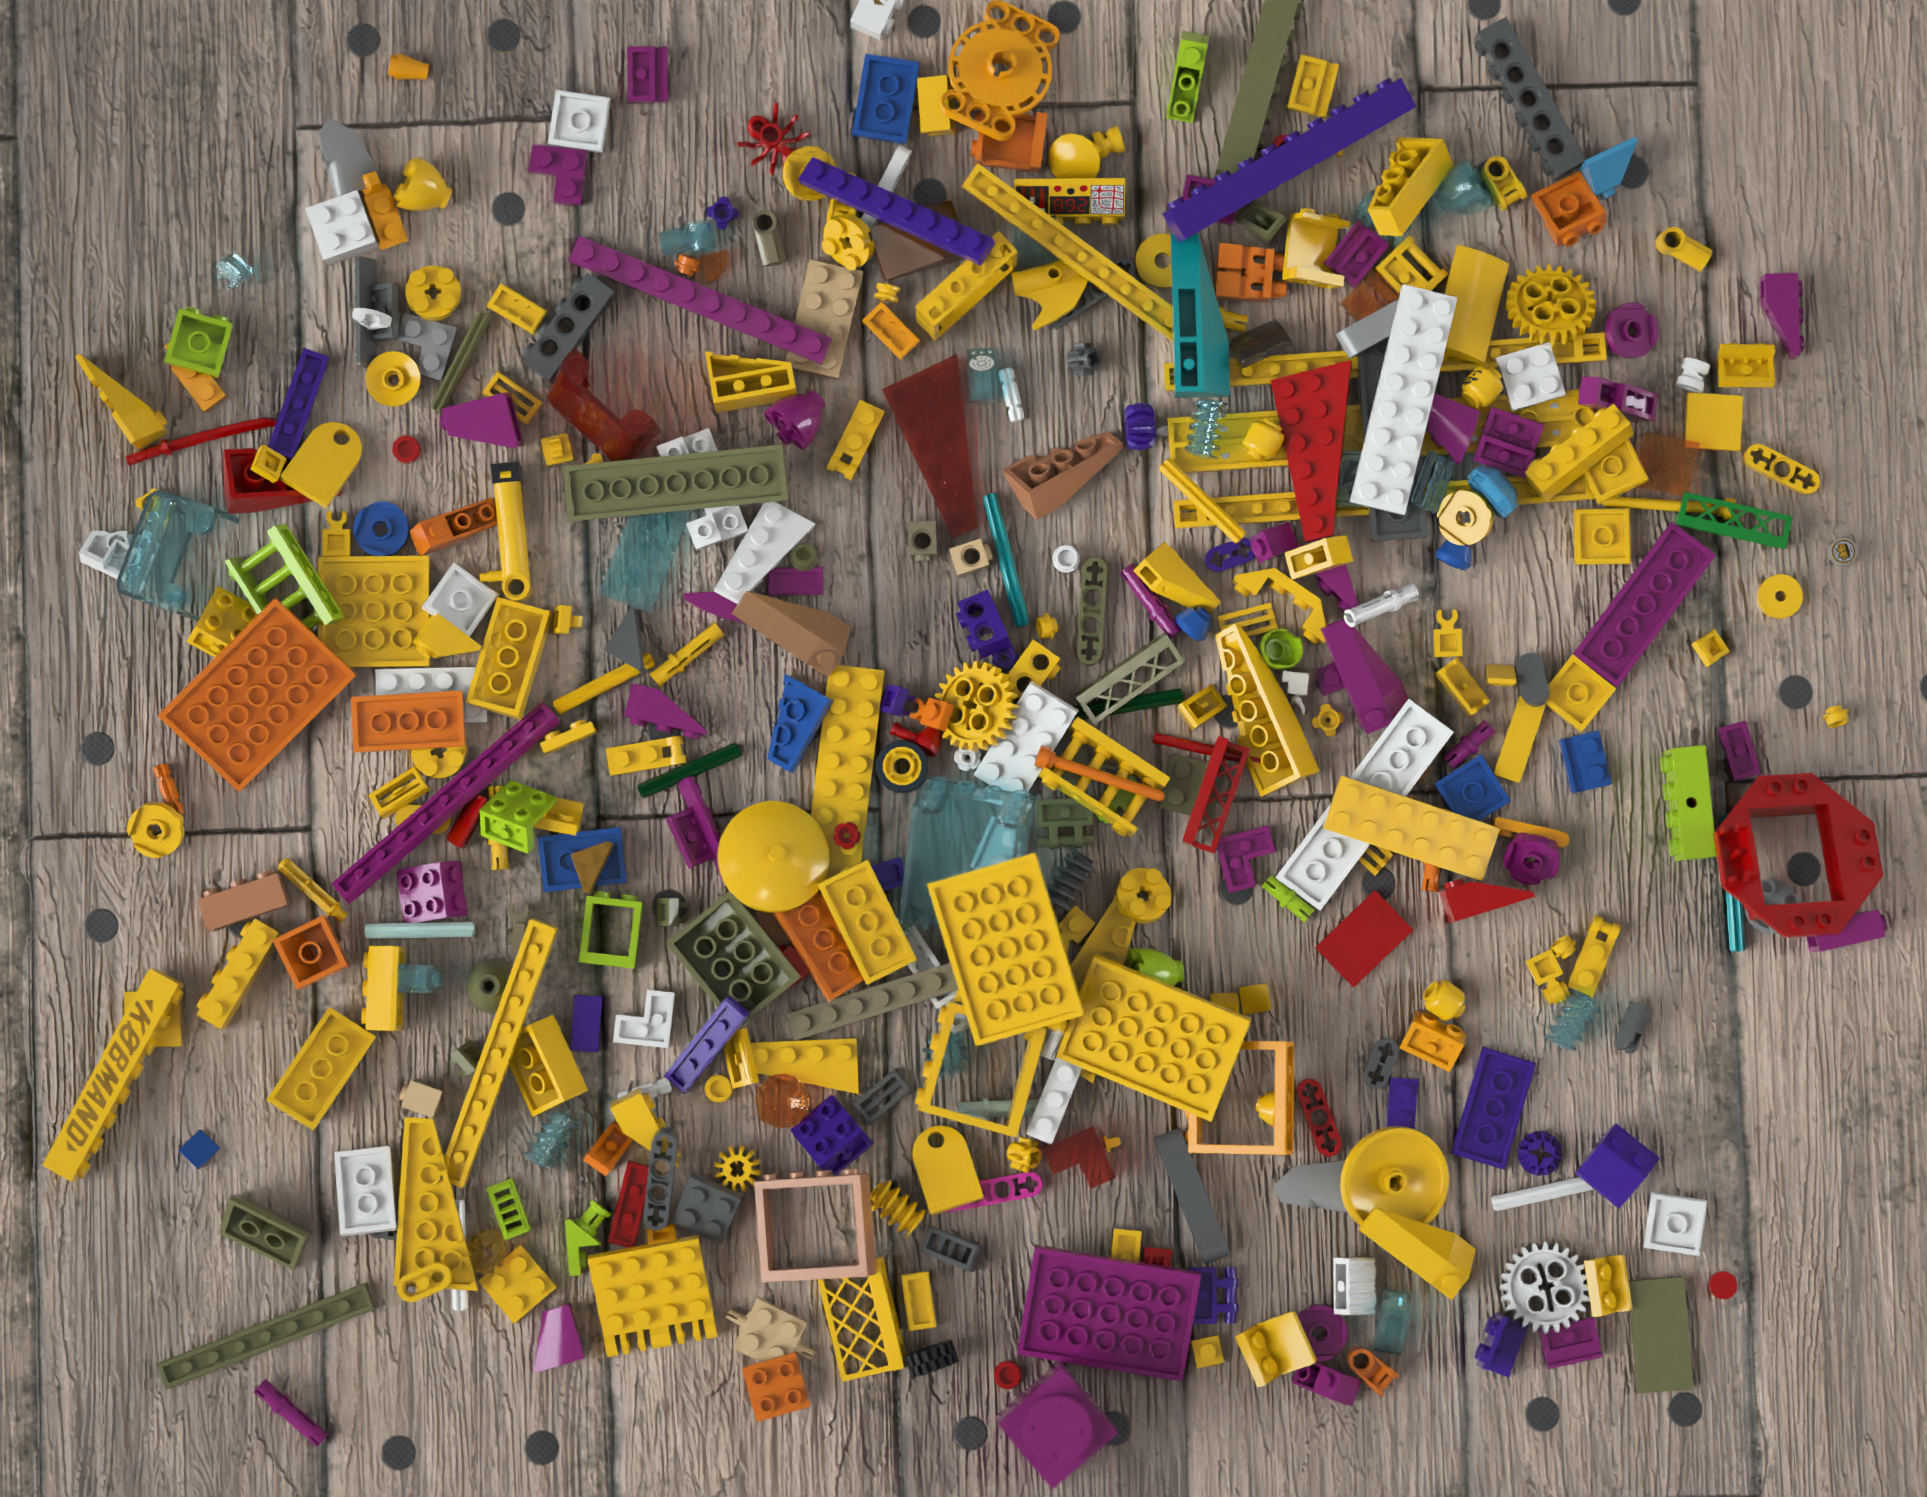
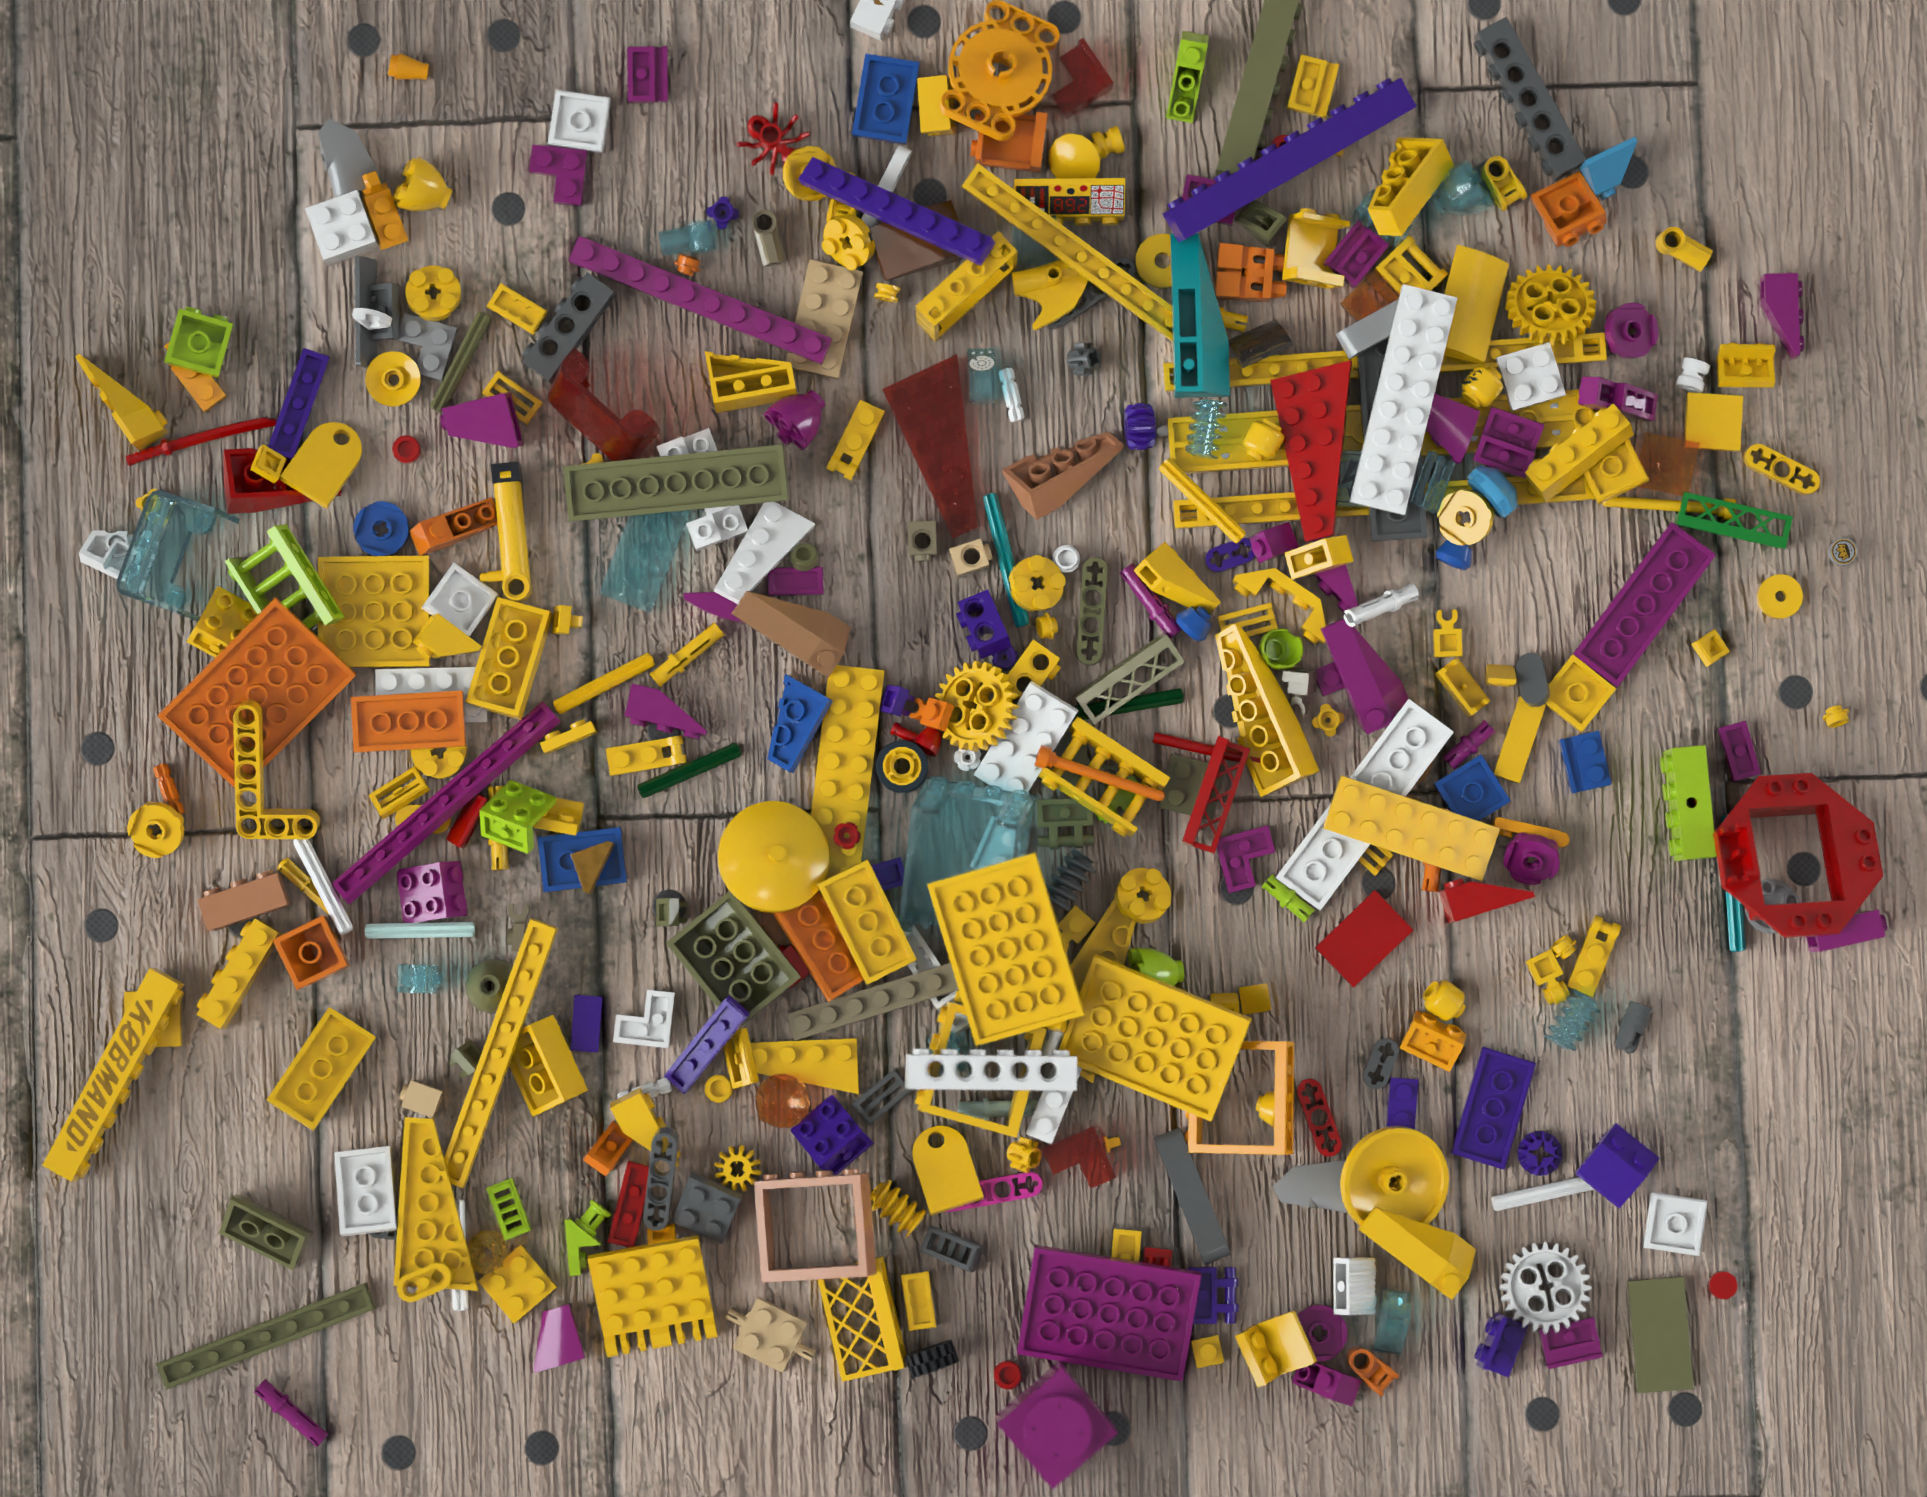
blue slope [178,1129,221,1169] -> none
clear light blue tile [216,253,254,290] -> none
yellow plate [322,511,351,557] -> none
yellow slope [361,946,406,1031] -> none
clear light blue piece [522,1107,580,1170] -> none
yellow tile [541,433,574,467] -> none
lime window [579,891,644,969] -> none
dark grey tile [604,607,646,673] -> none
magenta bracket [666,776,725,884] -> none
clear orange tile [700,250,727,284] -> none
orange hinge [741,1352,811,1422] -> none
light orange plate [862,301,920,361] -> none
yellow slope [1177,684,1227,731] -> none
yellow plate [1573,508,1631,565] -> none
yellow bracket [1584,1255,1632,1317] -> none
none -> yellow beam [233,700,320,839]
none -> white axle [294,839,353,935]
none -> white brick [905,1049,1077,1091]
none -> yellow plate [1009,555,1066,612]
none -> clear red panel [1052,38,1114,119]

